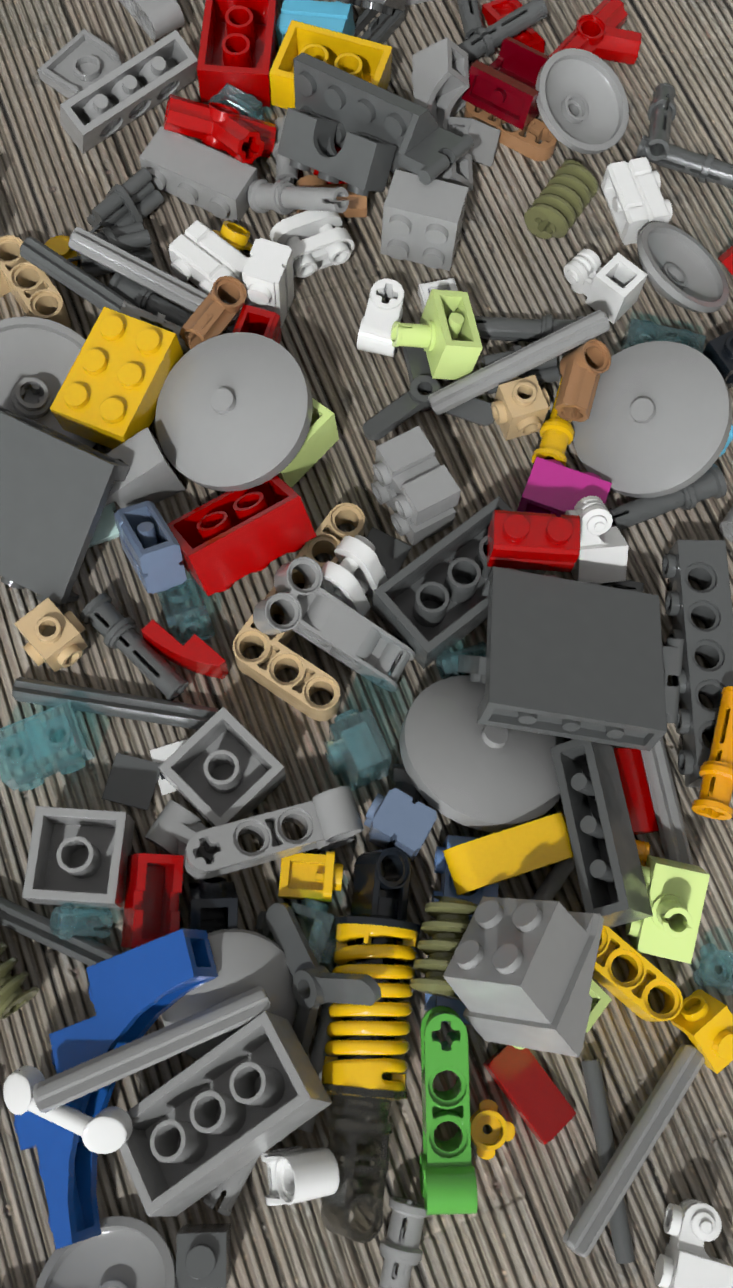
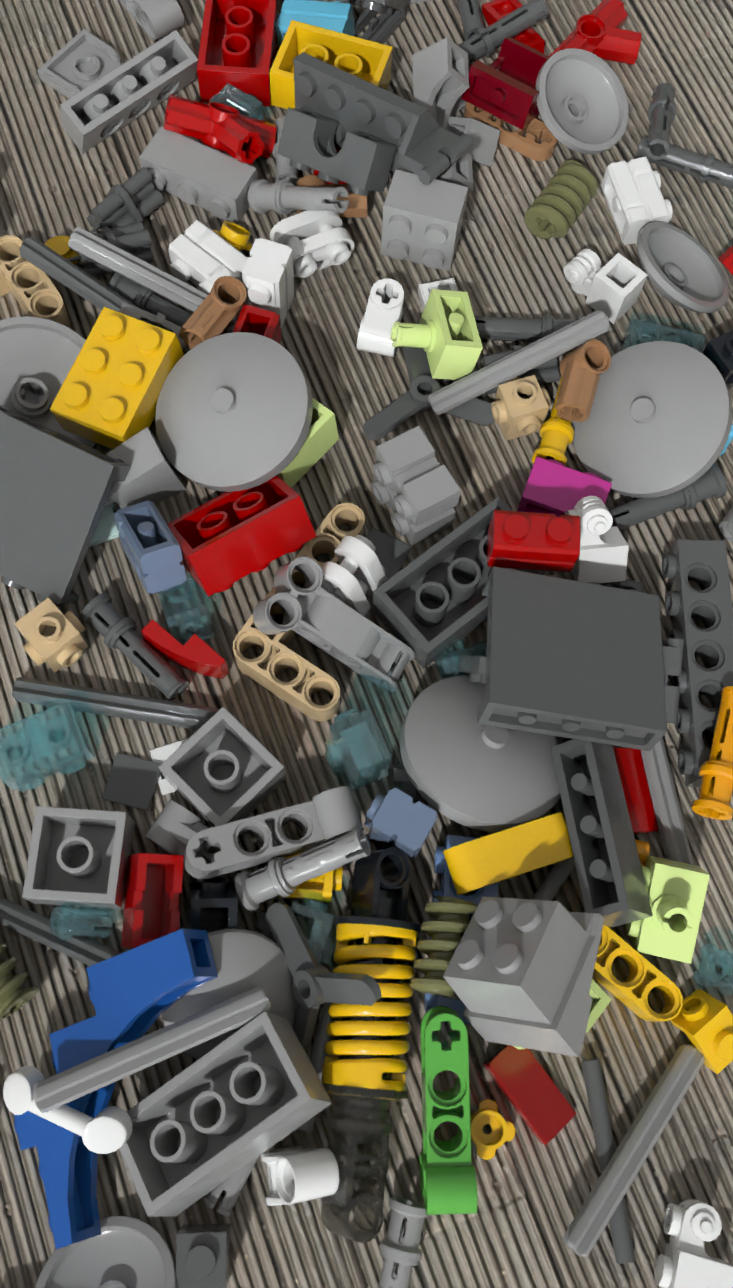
none -> light grey pin [235,828,371,912]

